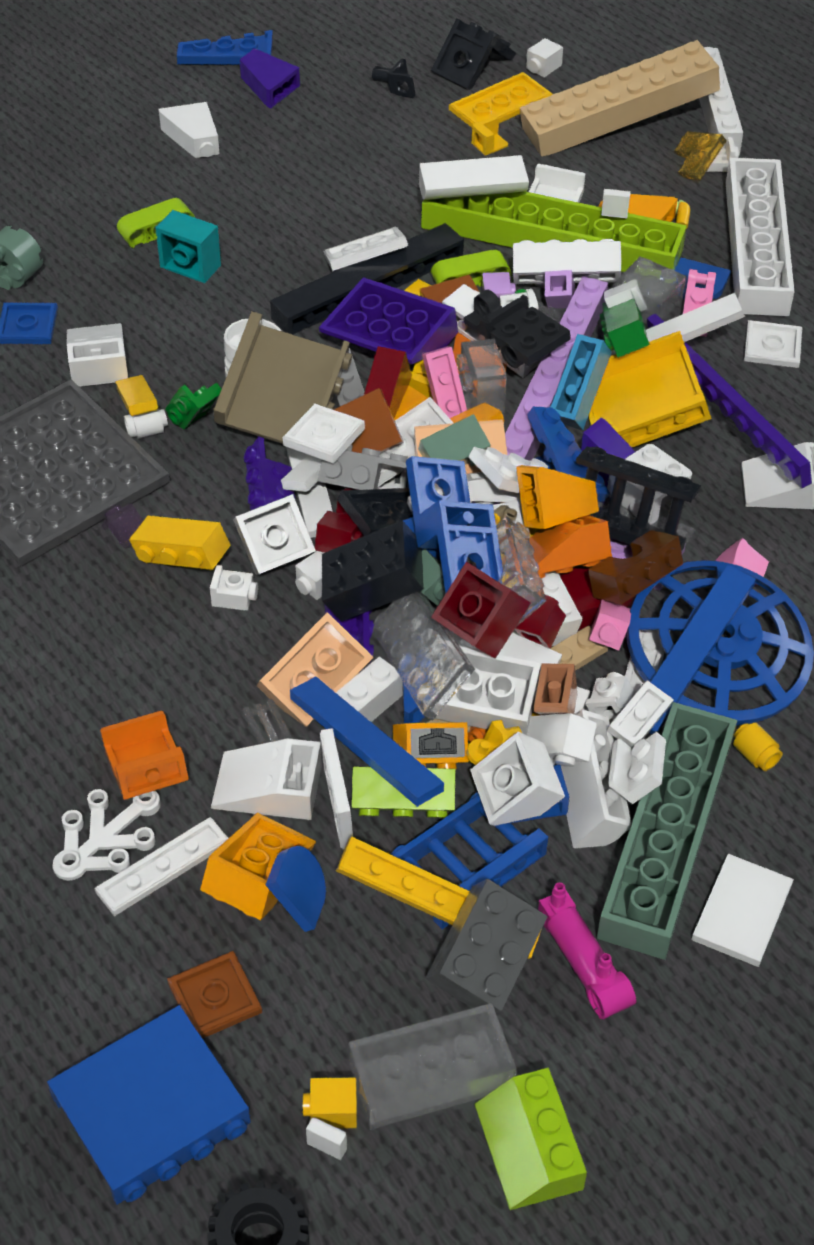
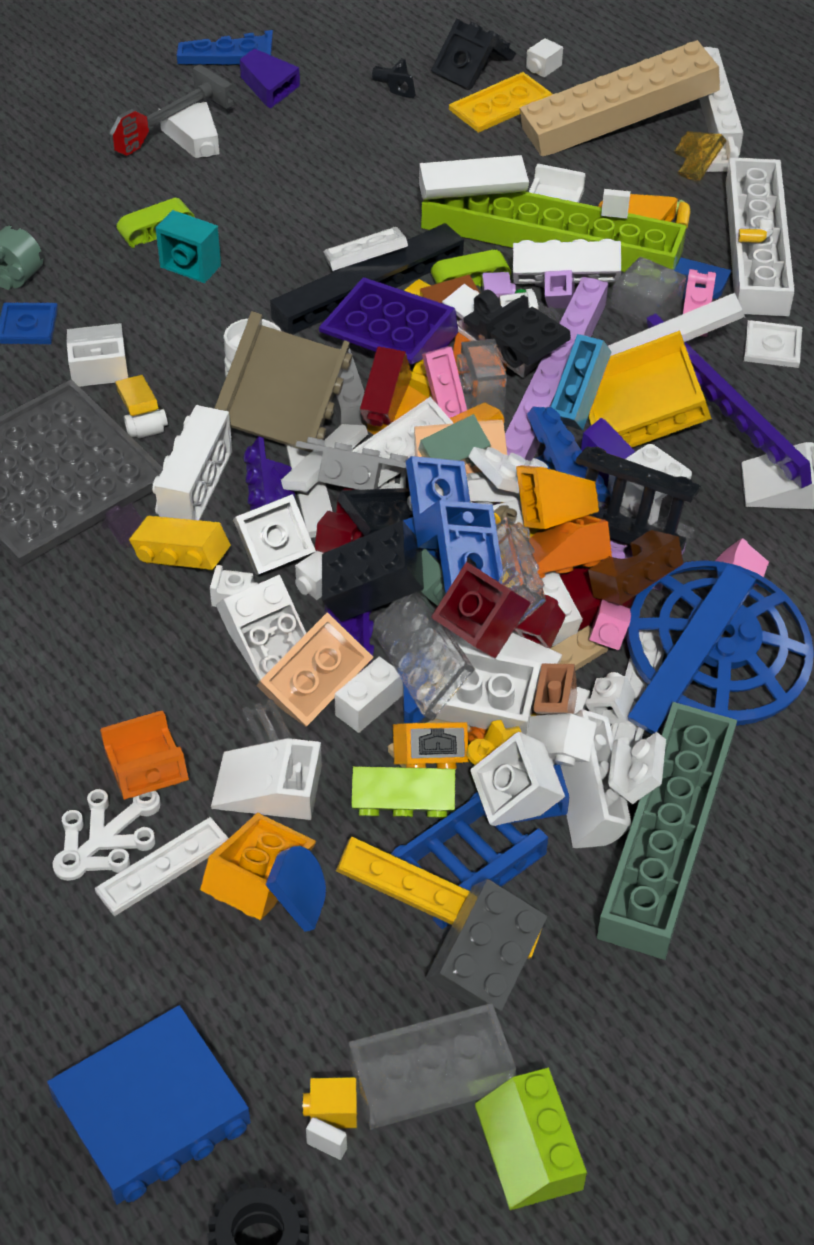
green bracket [165,382,222,430] -> none
dark orange tile [167,951,262,1039] -> none
white tile [282,404,365,463] -> none
blue tile [290,677,444,807] -> none
white tile [320,728,353,849] -> none
dark orange tile [333,388,404,454] -> none
yellow panel [471,116,509,156] -> none
dark pink piece [538,883,636,1020] -> none
green brick [600,299,650,358] -> none
white tile [604,279,648,312] -> none
white plate [607,680,674,749] -> none
white tile [691,854,794,967] -> none
yellow brick [733,723,783,771] -> none
none -> dark grey piece [109,64,234,156]
none -> white brick [152,405,232,520]
none -> white slope [215,575,306,681]
none -> yellow arm [738,219,774,243]

